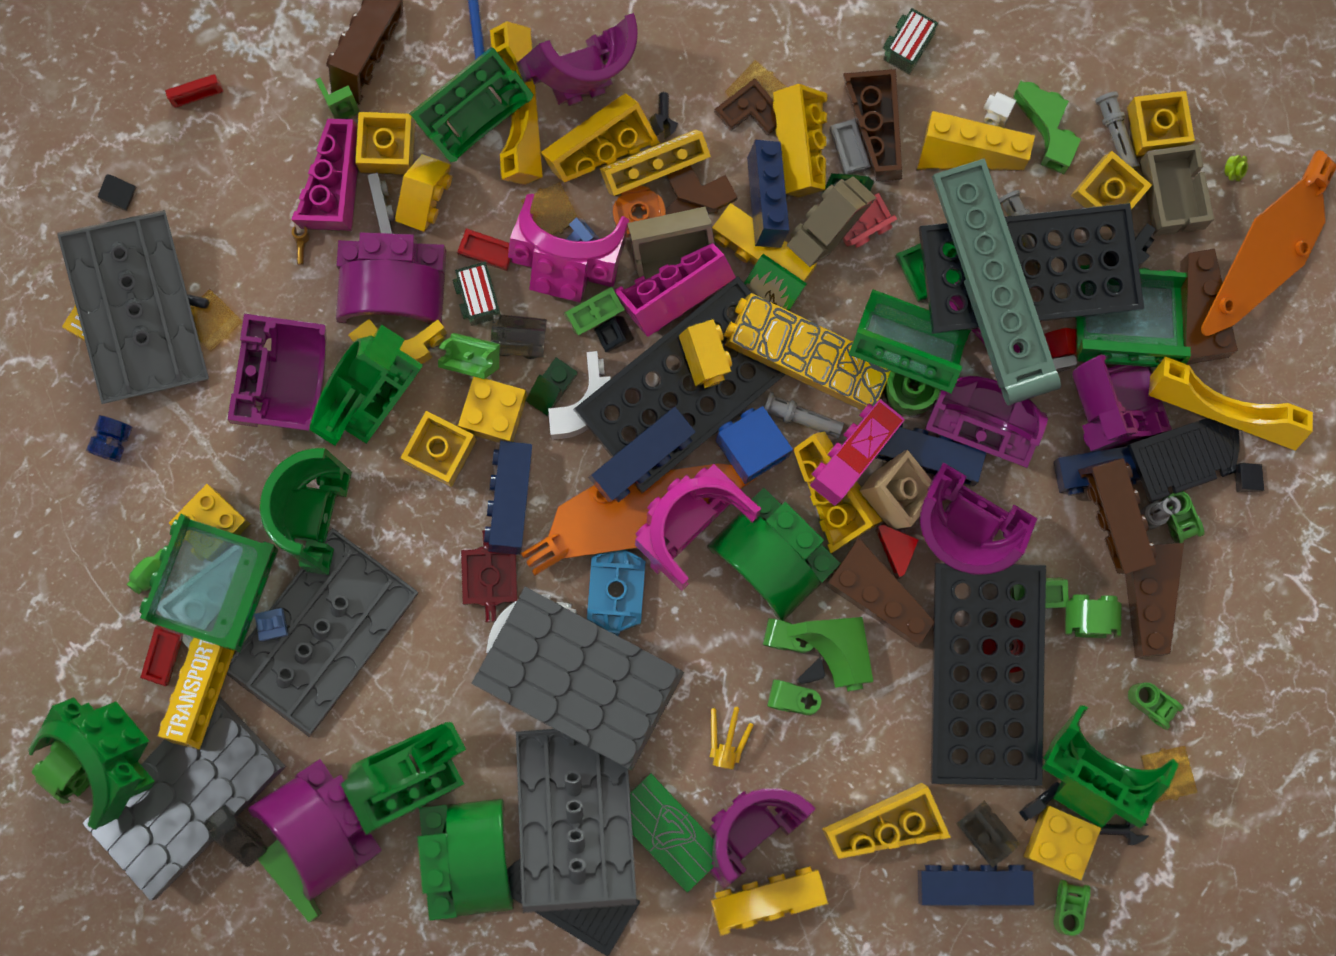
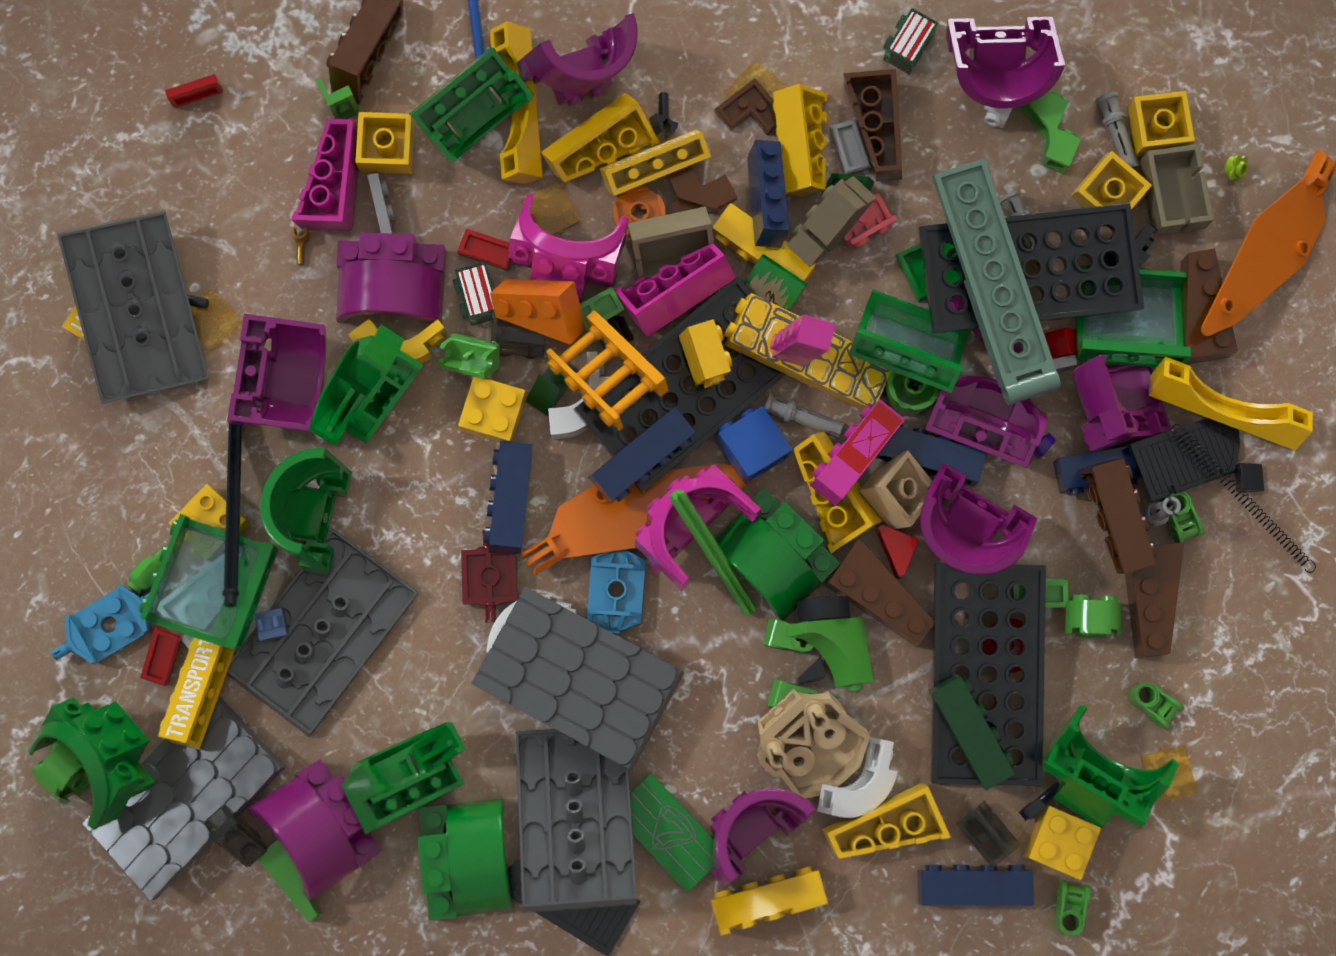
clear blue wheel [86,415,133,463] -> none
black slope [98,174,136,211] -> none
yellow brick [395,154,452,232] -> none
yellow brick [401,411,477,487] -> none
medium blue tile [566,217,600,241] -> none
yellow plant [709,707,753,770] -> none
yellow wedge [917,111,1035,170] -> none
black bar [1095,821,1149,845] -> none
none -> dark azure plate [51,584,164,664]
none -> black piece [222,417,242,608]
none -> orange wedge [490,279,586,345]
none -> light orange fence [546,310,668,431]
none -> bright green axle [670,489,757,616]
none -> tan brick [757,689,870,799]
none -> dark pink brick [770,314,836,367]
none -> black tyre [797,596,850,623]
none -> white arch [817,737,898,818]
none -> dark green brick [928,674,1015,791]
none -> magenta piece [946,17,1065,108]
none -> dark purple tile [1033,433,1056,458]
none -> black piece [1172,424,1316,573]

